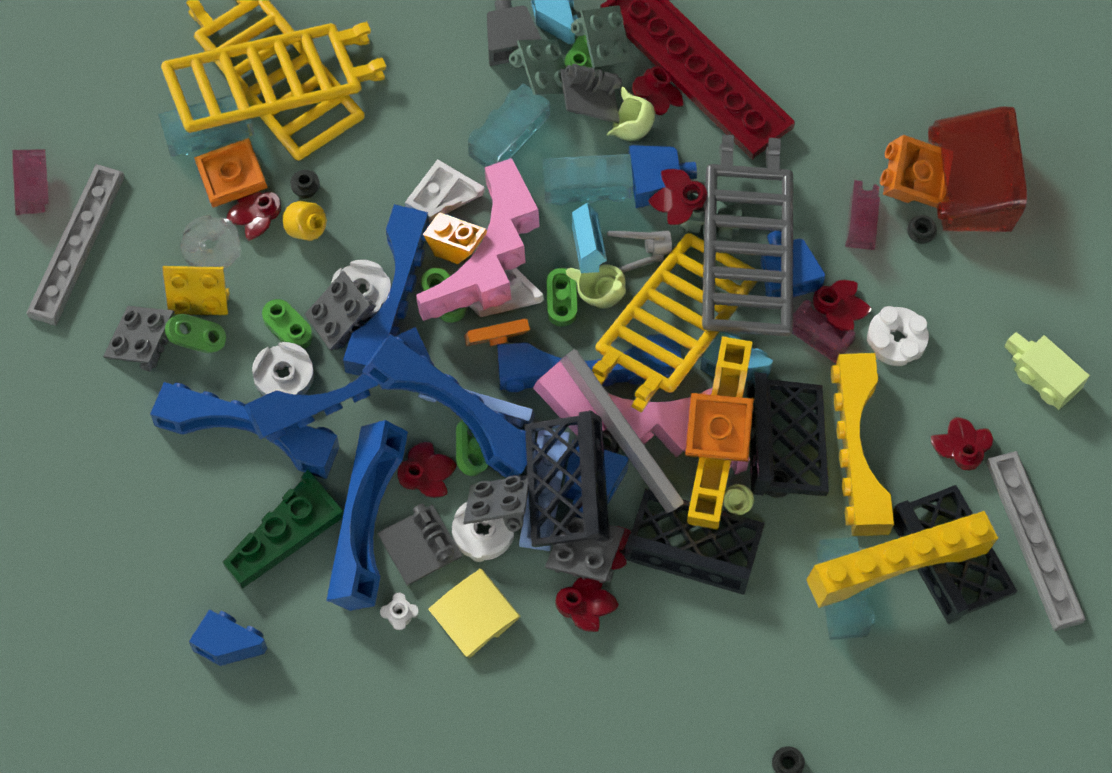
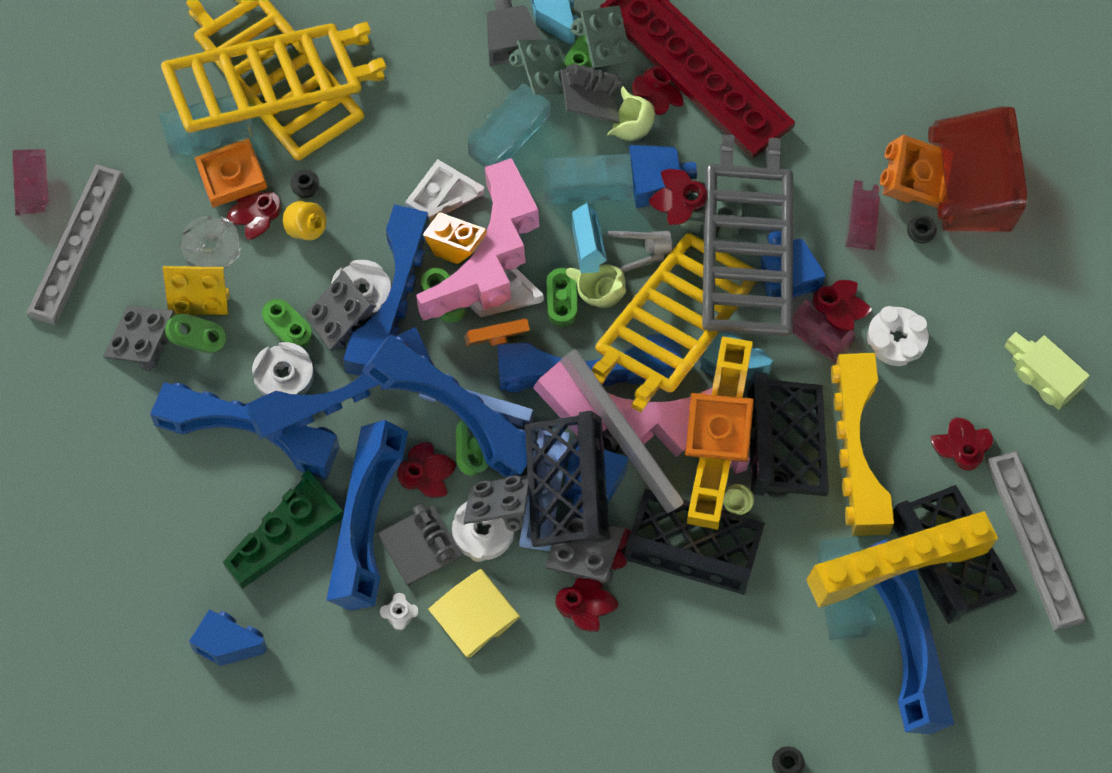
none -> blue arch [866,539,954,735]

